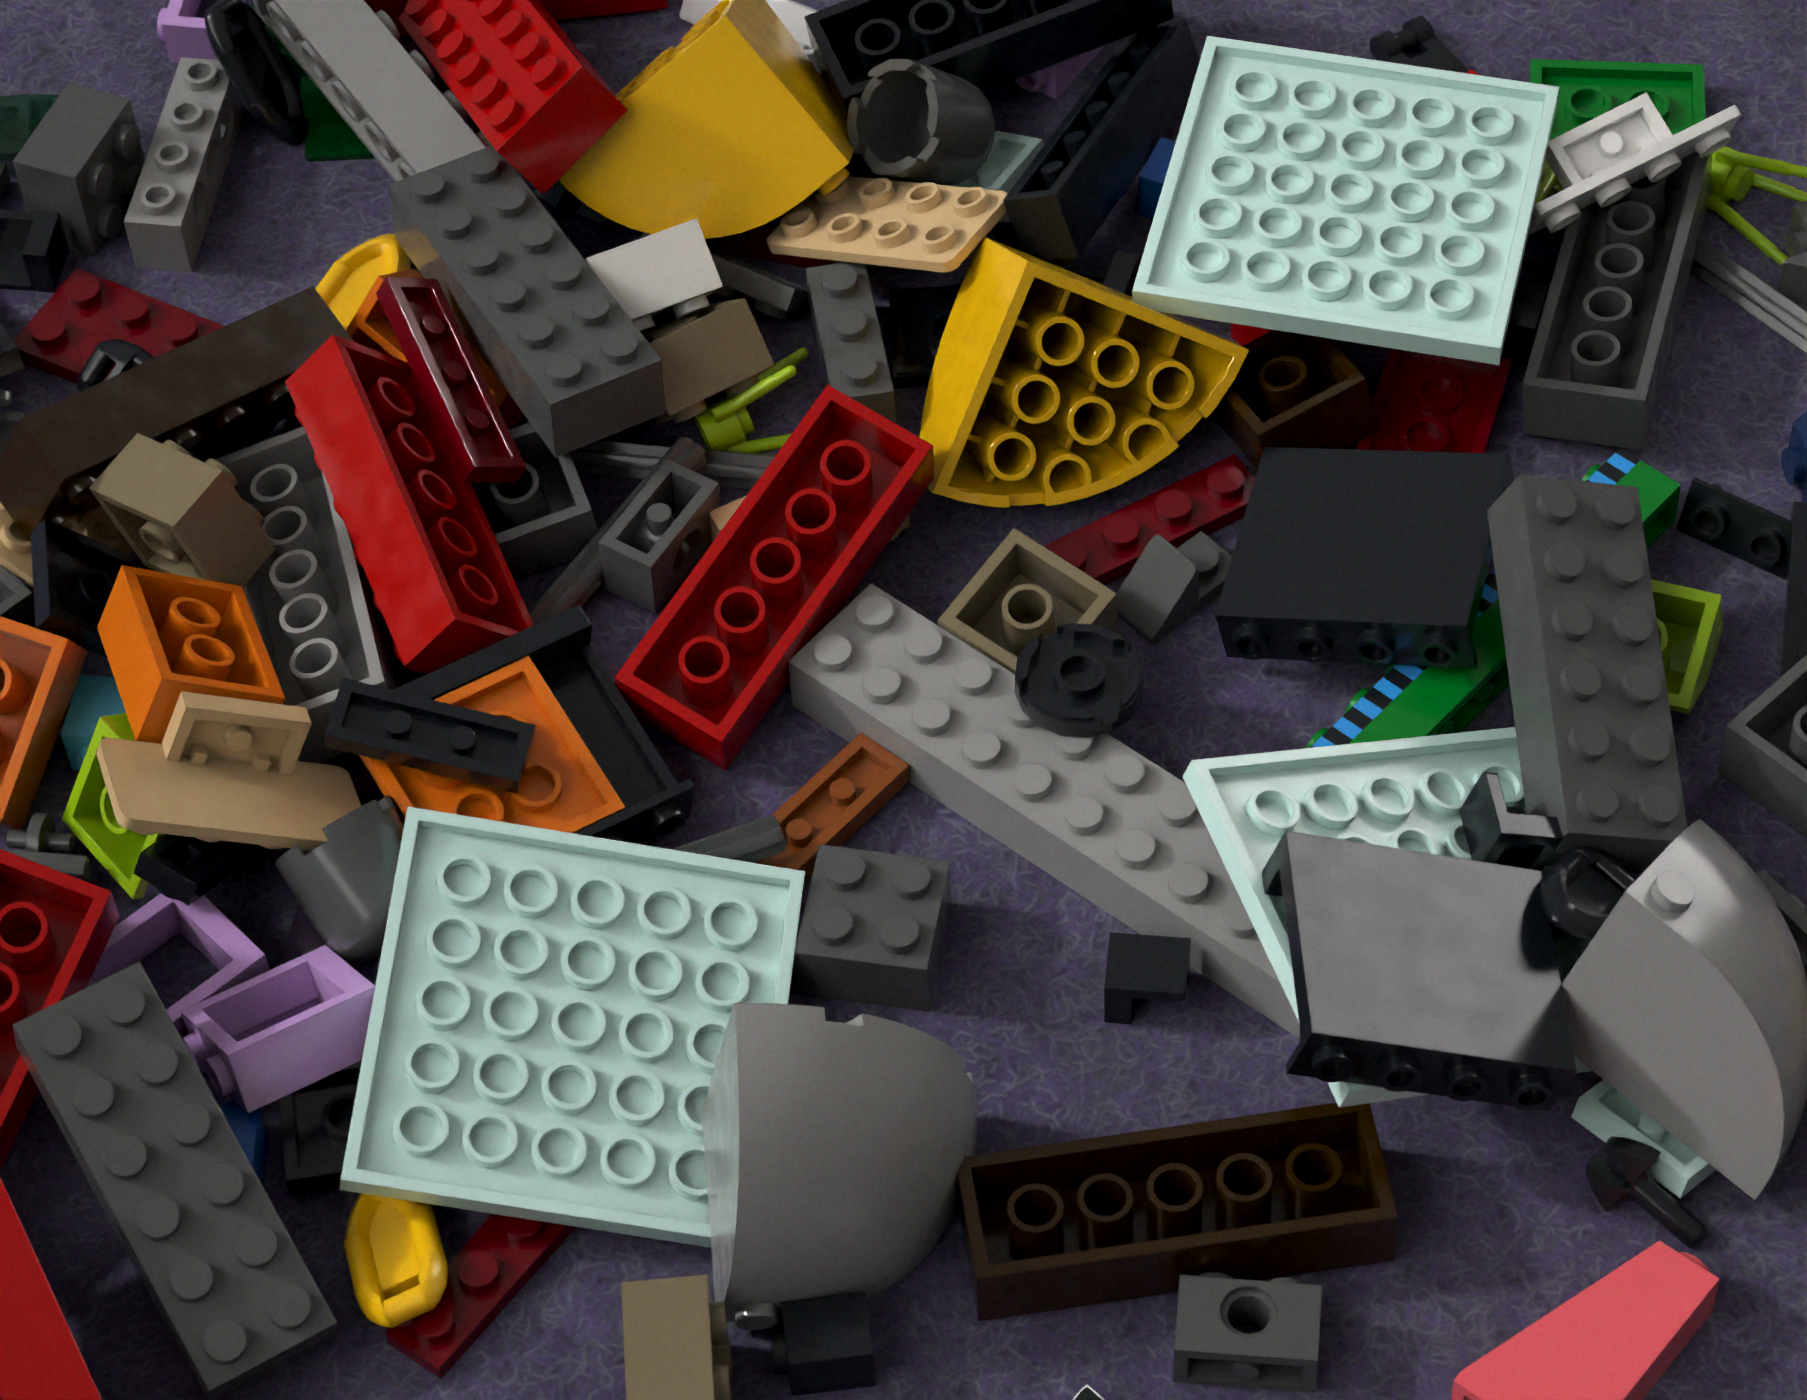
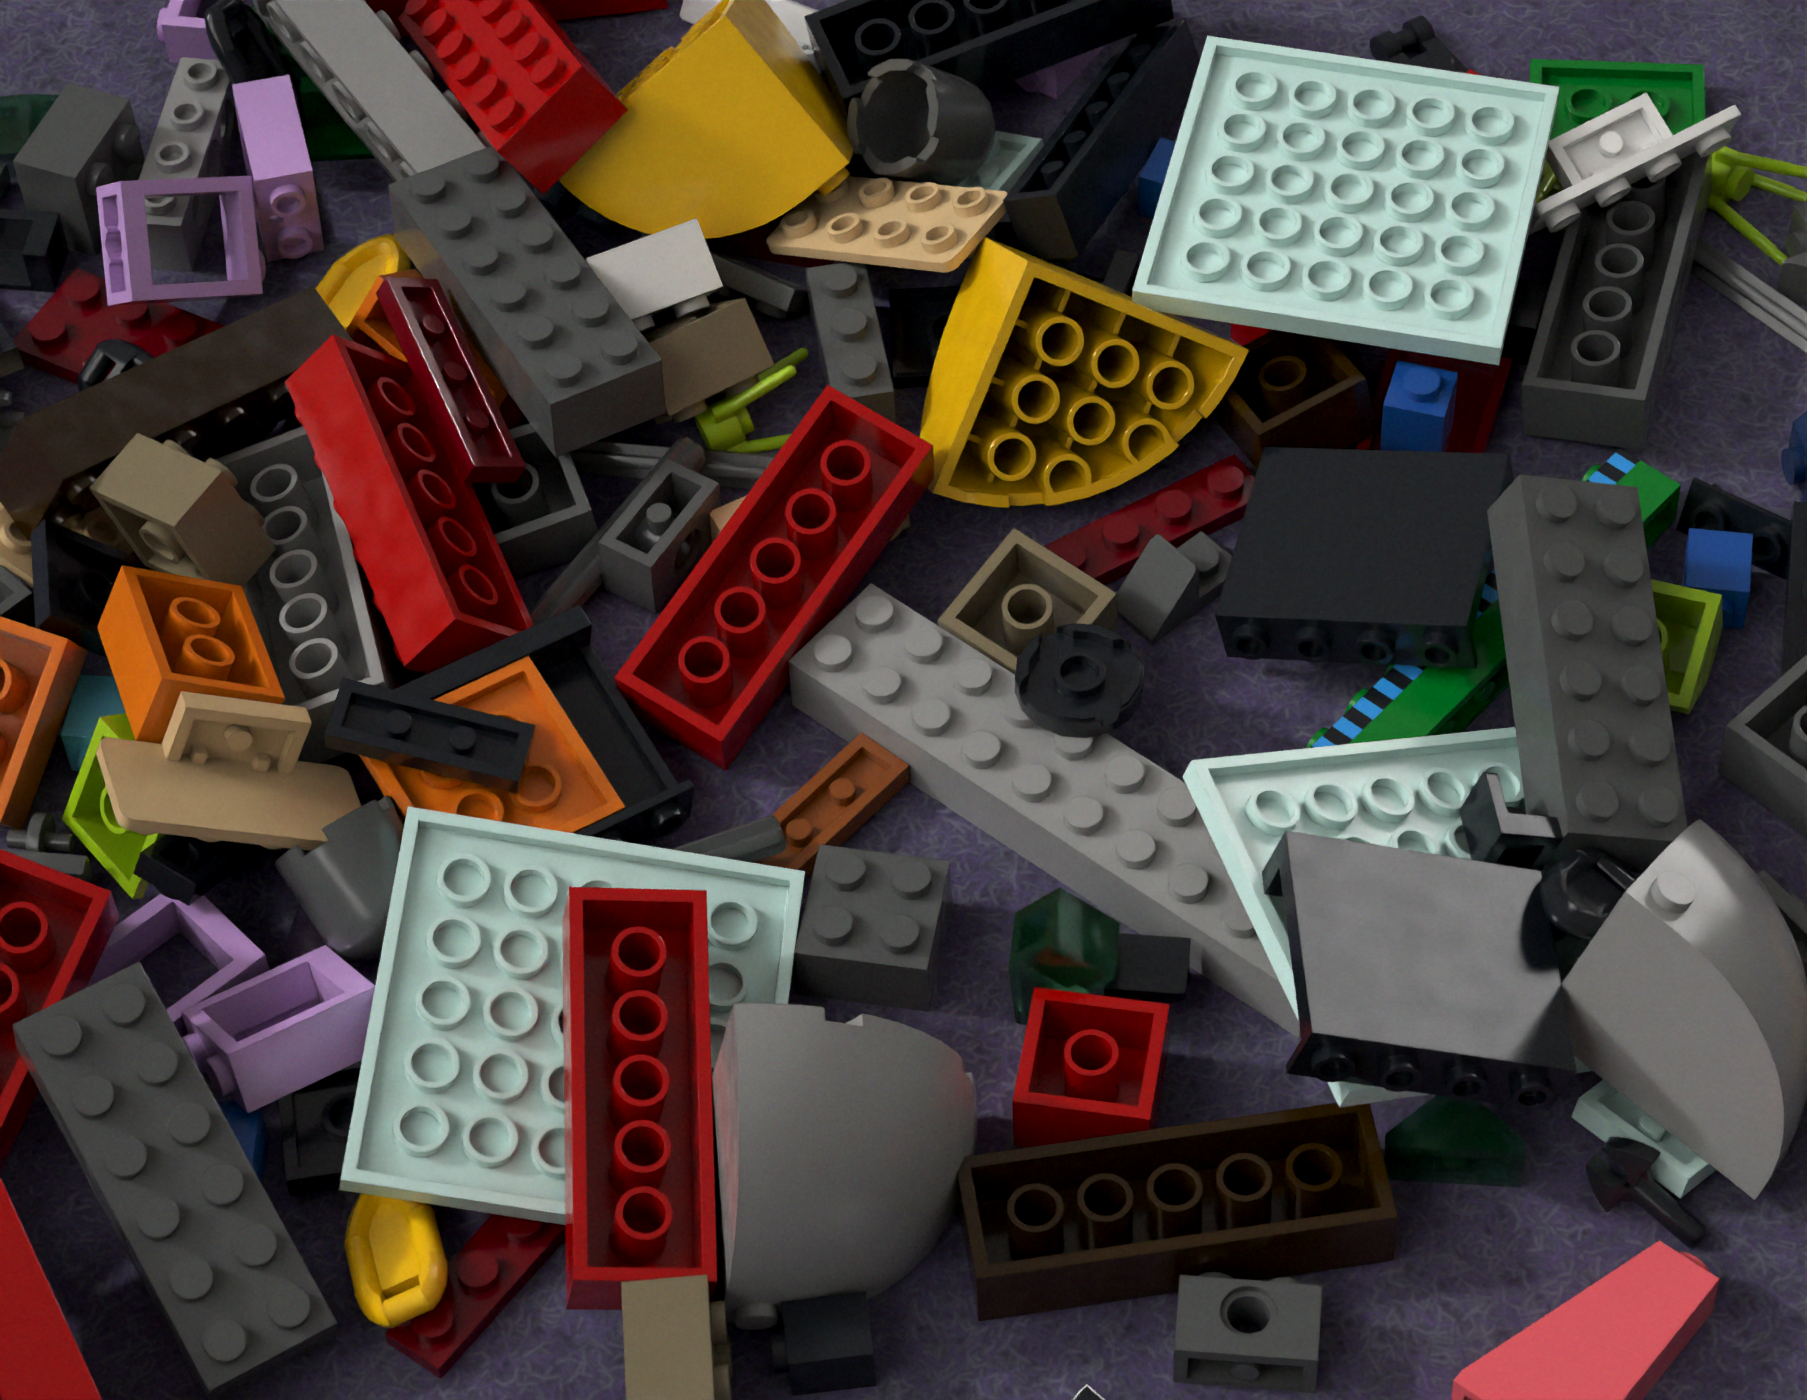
none -> lavender window [96,176,266,306]
none -> lavender window [232,75,324,262]
none -> red brick [562,887,717,1310]
none -> clear green slope [1008,887,1120,1025]
none -> red brick [1012,987,1170,1147]
none -> blue brick [1380,360,1458,452]
none -> clear green slope [1383,1095,1526,1188]
none -> blue brick [1682,528,1753,630]

